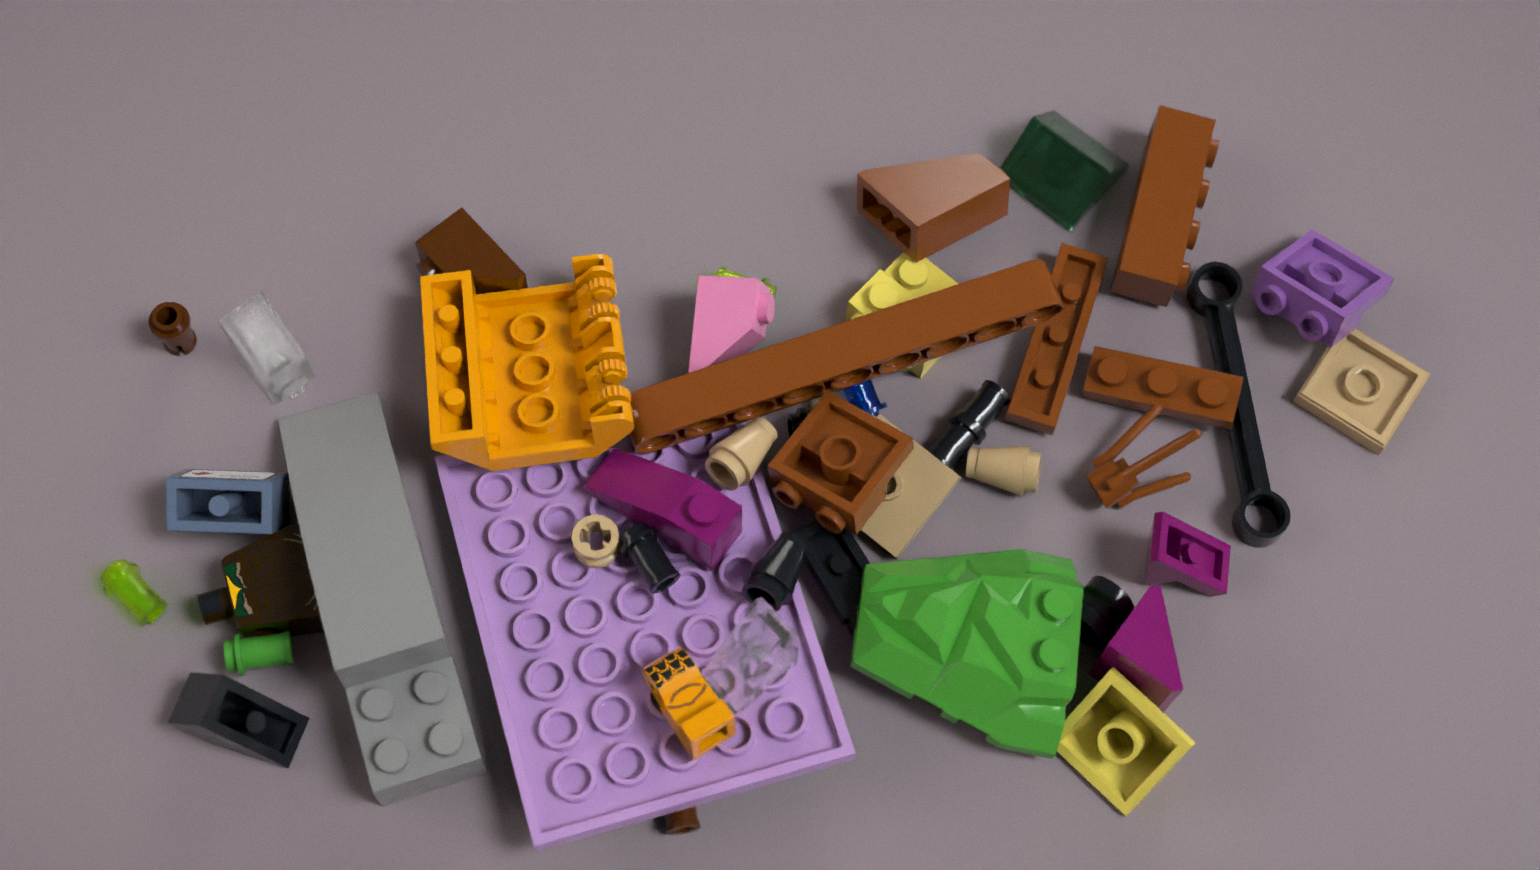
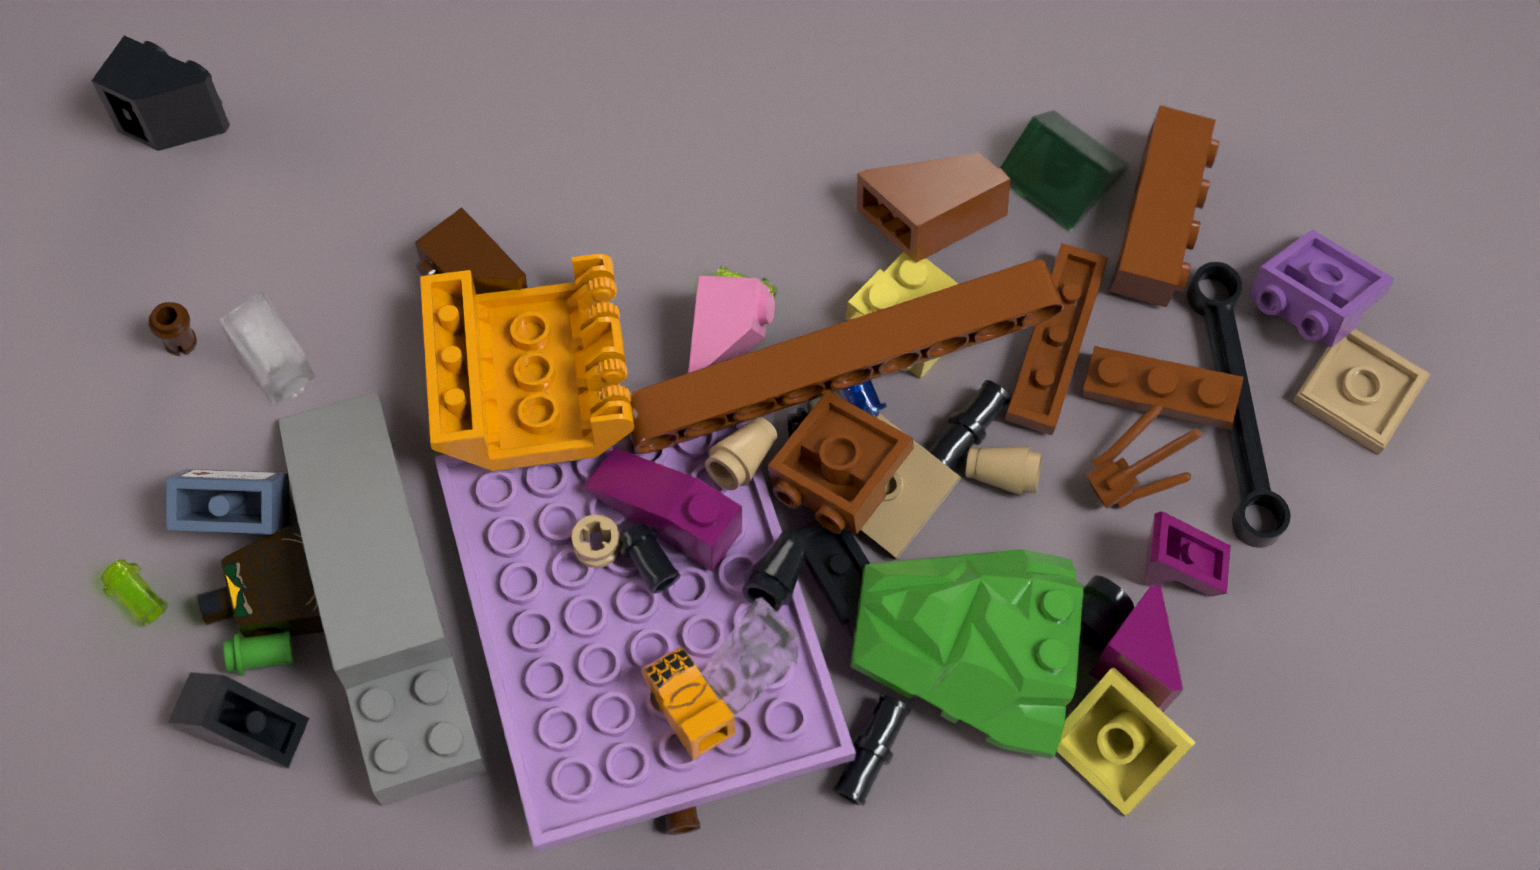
none -> black slope [91,35,230,151]
none -> black pin [833,694,911,806]

